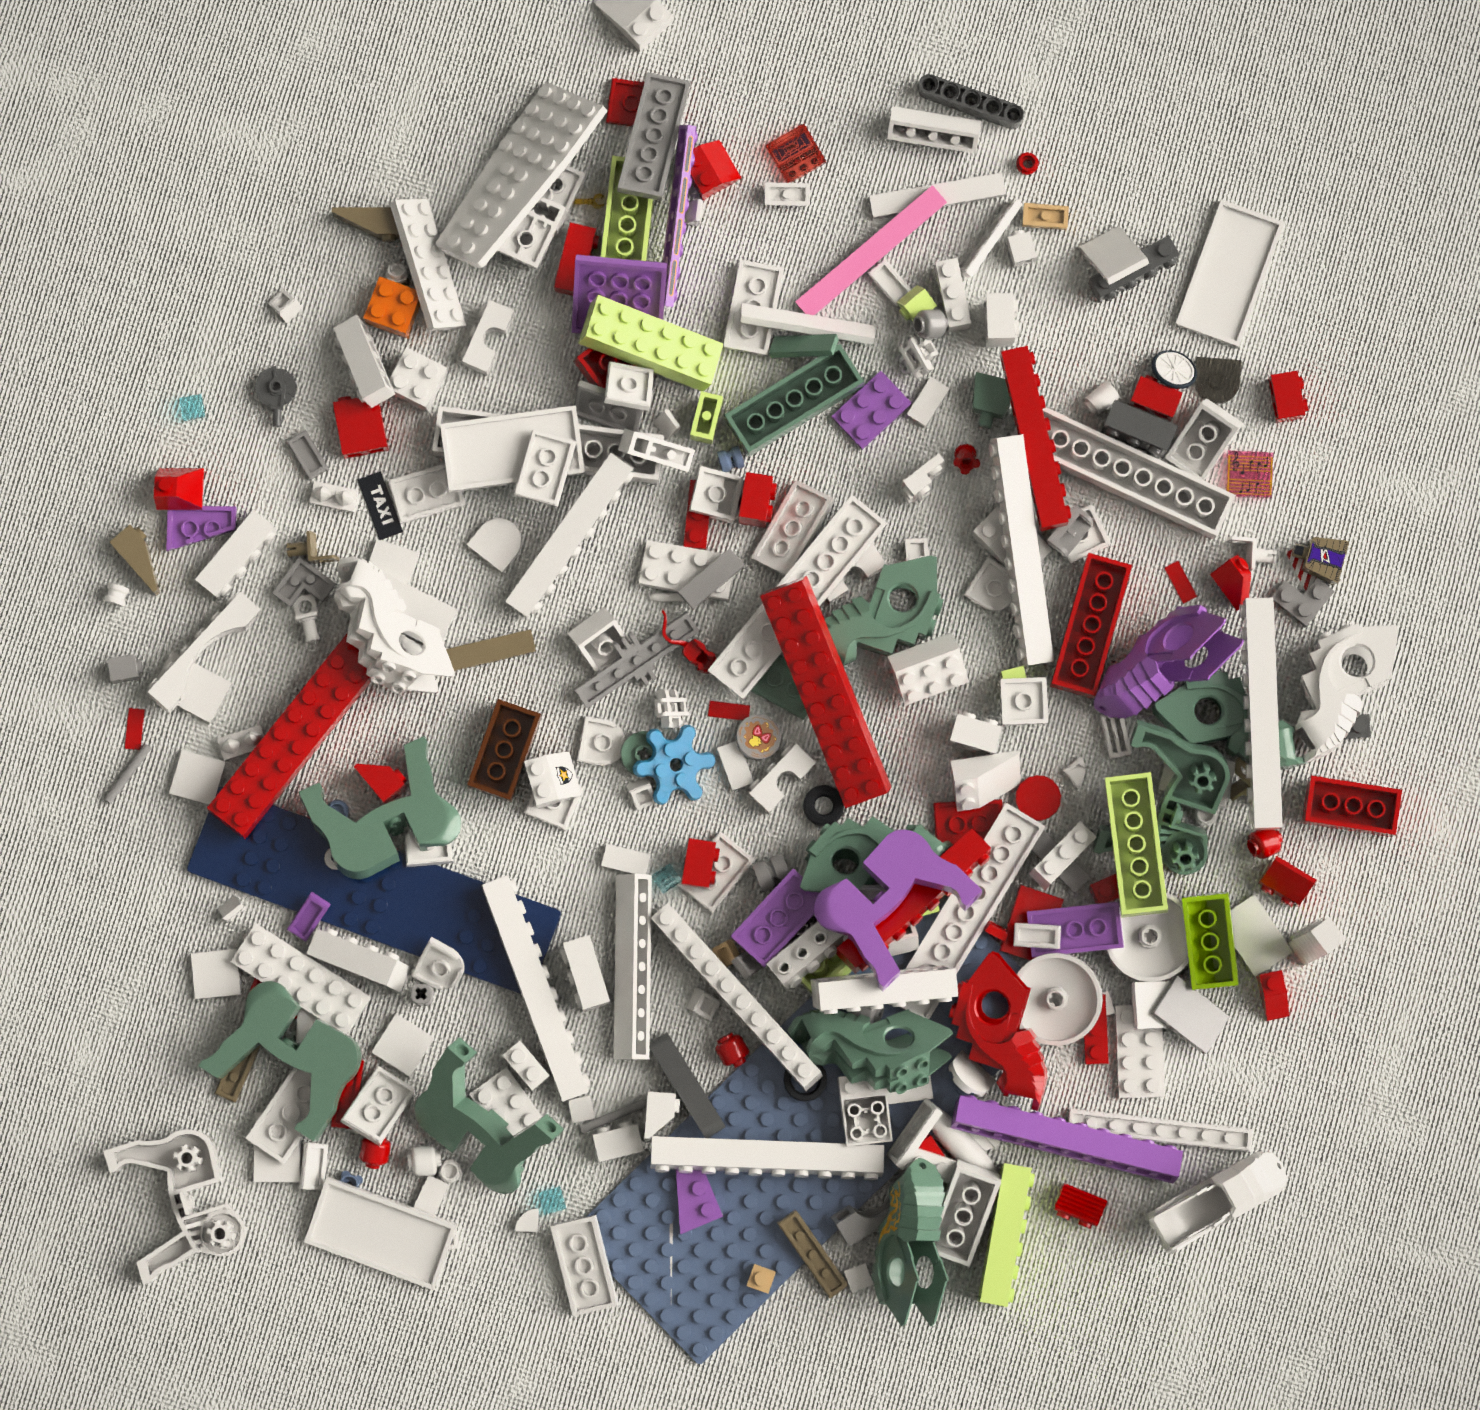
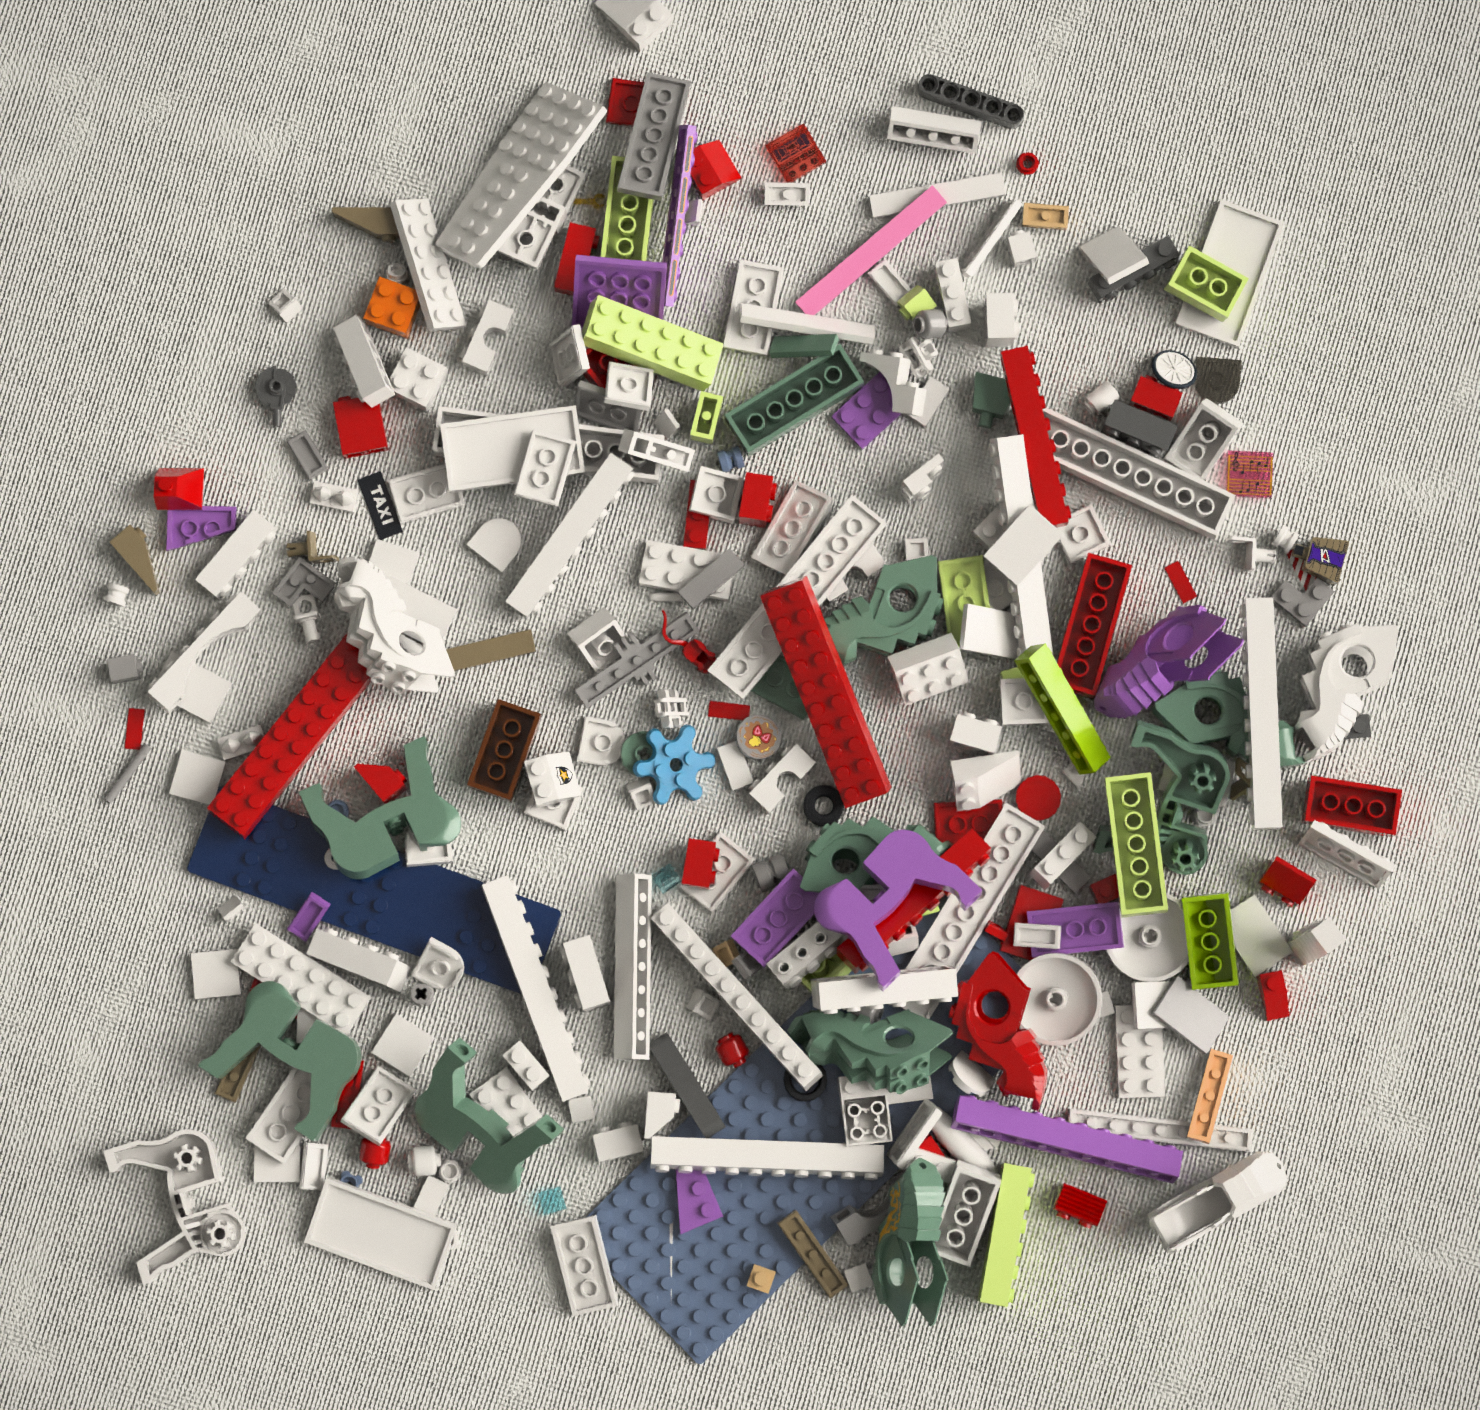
clear light blue tile [179,394,206,421] -> none
white tile [515,1209,539,1232] -> none
light grey bar [579,1099,647,1134] -> none
white tile [601,844,651,875] -> none
red brick [953,444,980,475] -> none
light grey hinge [1046,505,1094,559] -> none
red plate [1084,994,1109,1064] -> none
white tile [1099,714,1132,760] -> none
red slope [1210,555,1251,611] -> none
red head [1247,830,1283,859] -> none
red brick [1268,370,1308,423] -> none
none -> white tile [550,324,590,387]
none -> white arch [859,349,926,416]
none -> yellowish green tile [937,555,990,646]
none -> white tile [959,604,1019,660]
none -> white tile [983,504,1064,586]
none -> lime brick [1014,643,1111,775]
none -> yellowish green brick [1163,245,1249,322]
none -> light nougat plate [1186,1049,1233,1144]
none -> white wheel [1272,525,1299,554]
none -> white plate [1298,820,1395,889]

